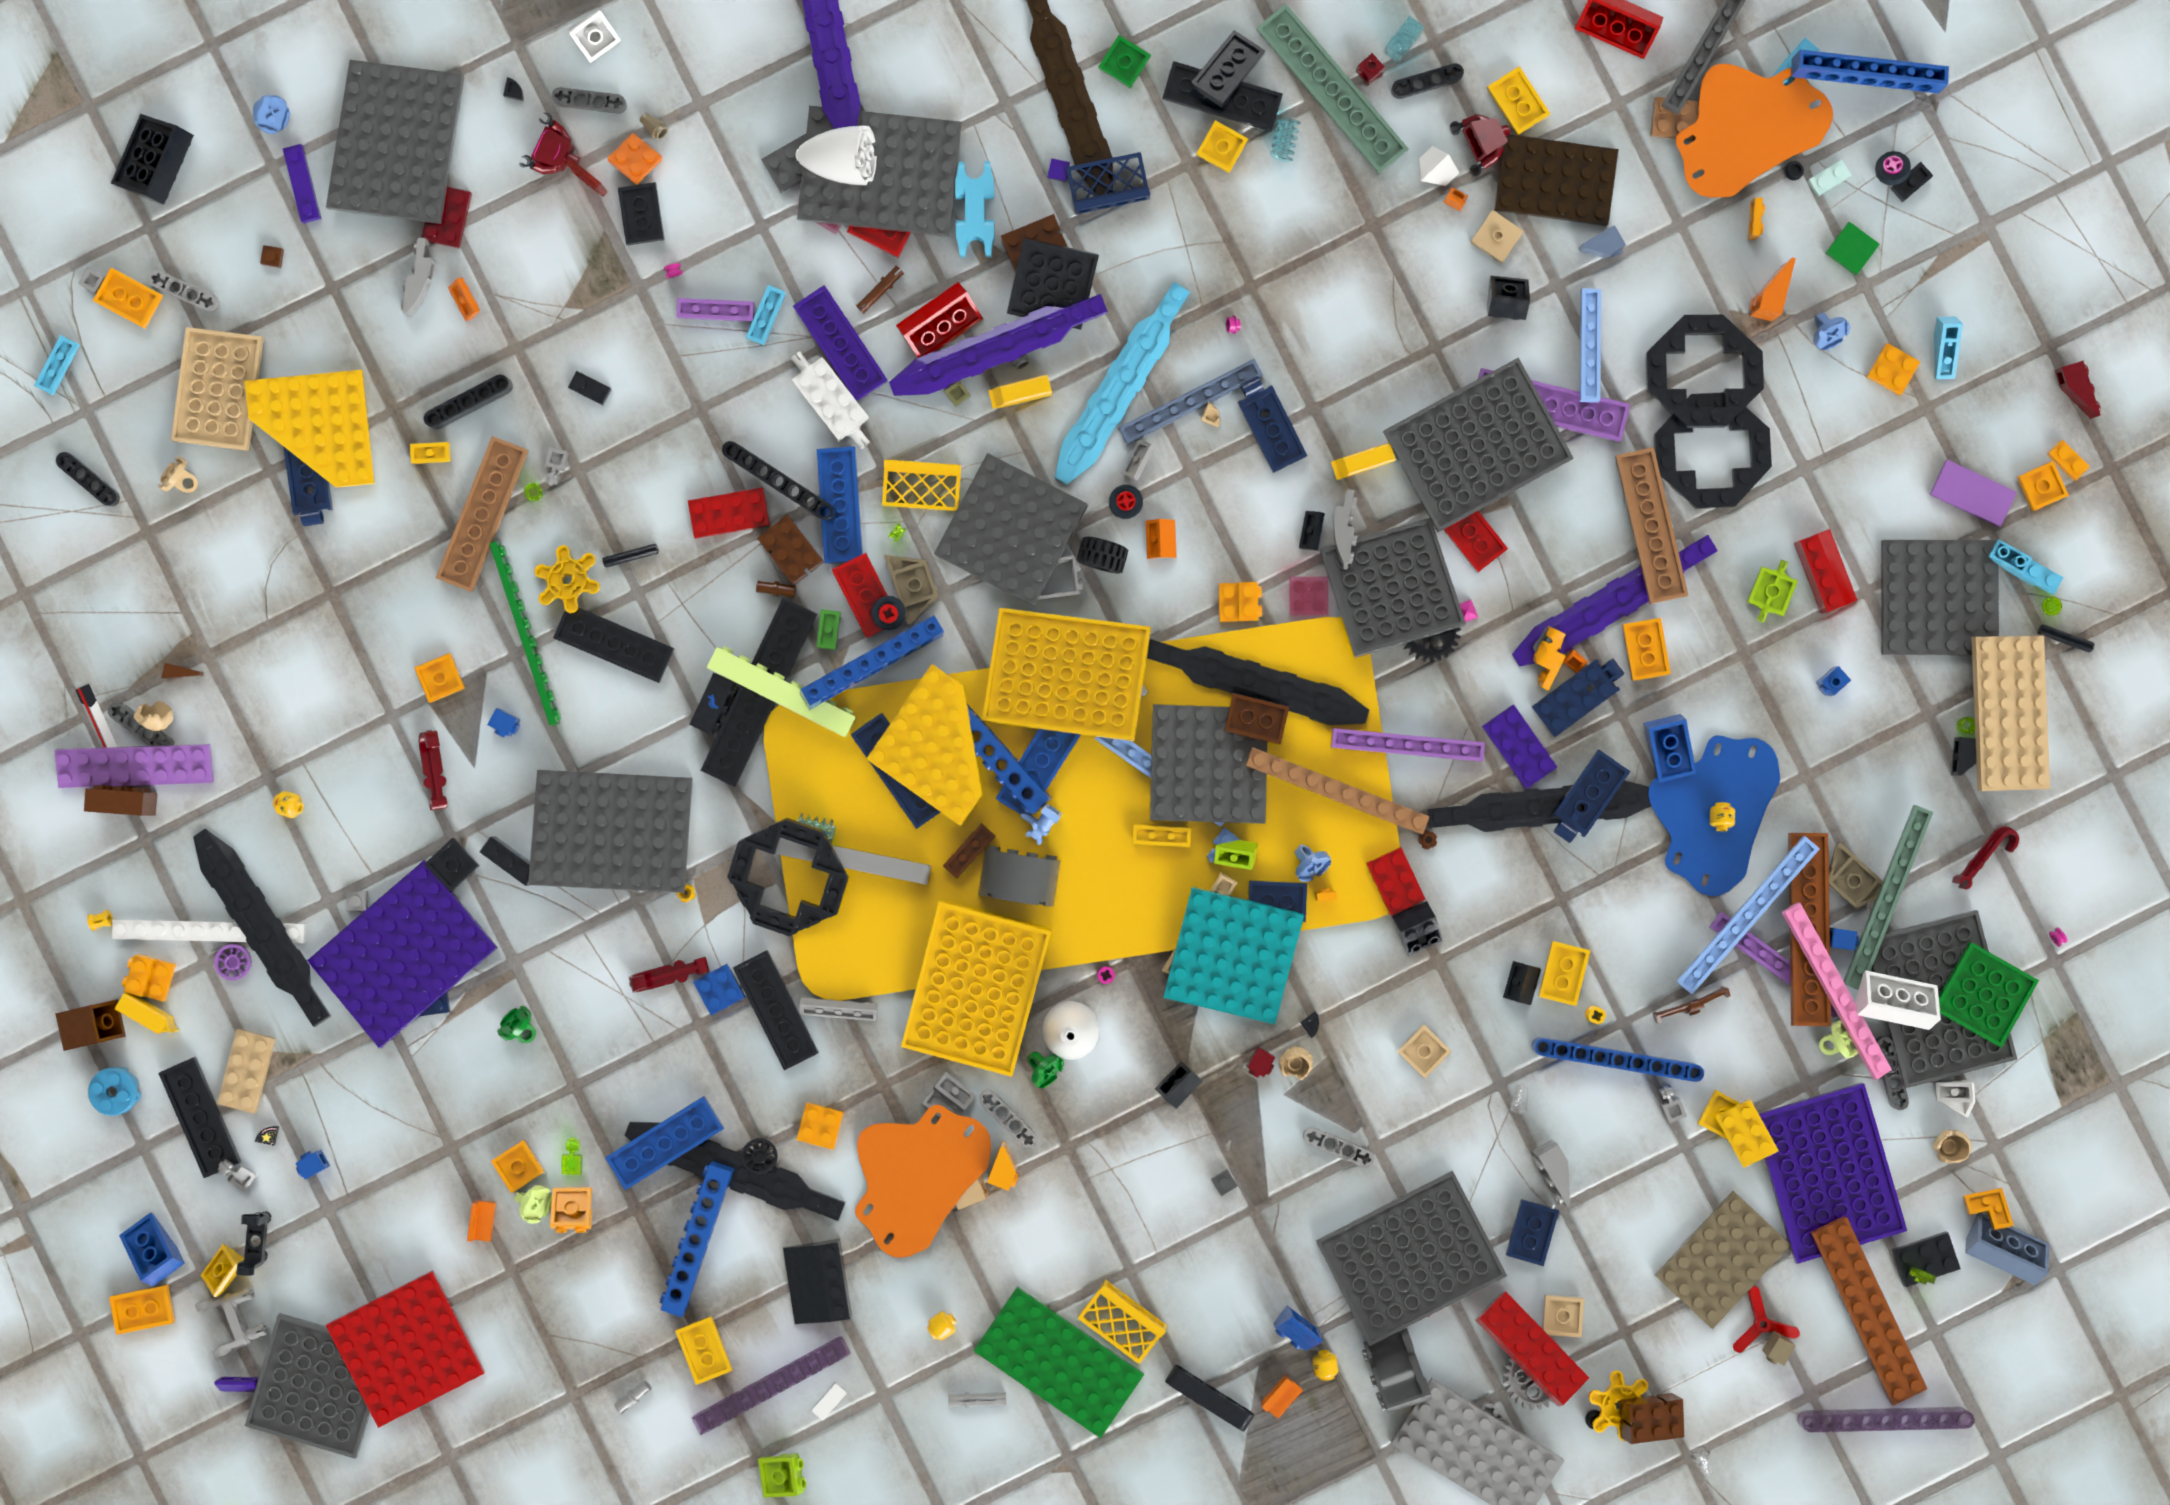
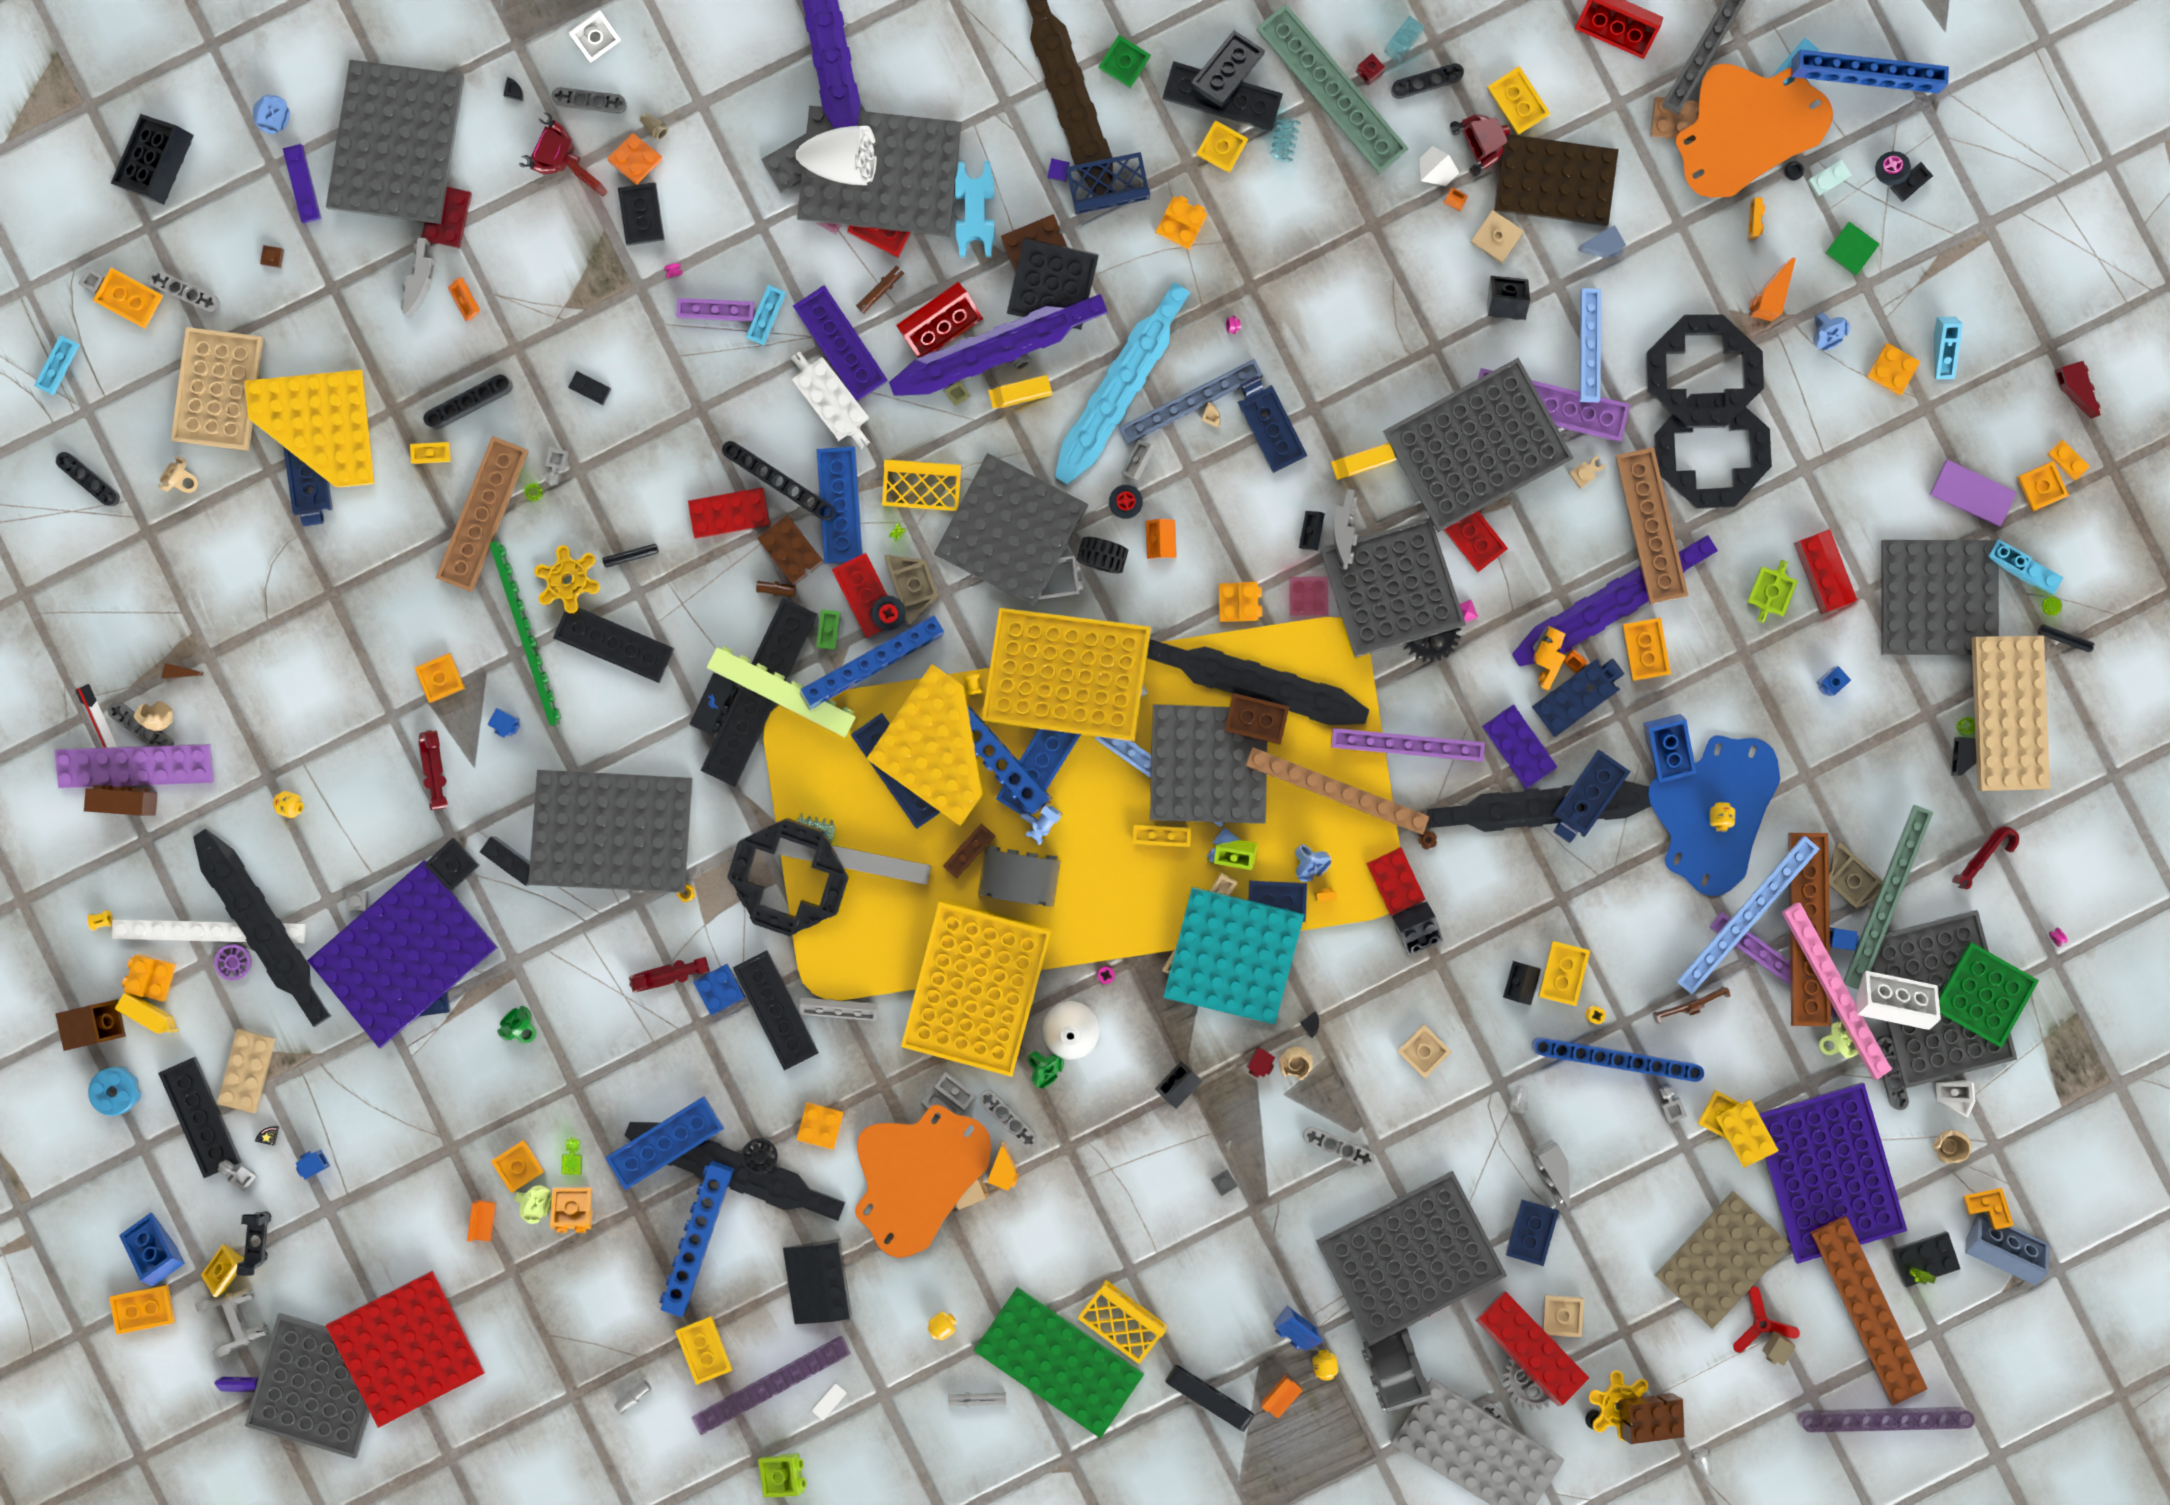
none -> yellow bush [963,674,983,696]
none -> light orange plate [1155,195,1207,250]
none -> tan plate [1568,455,1606,488]

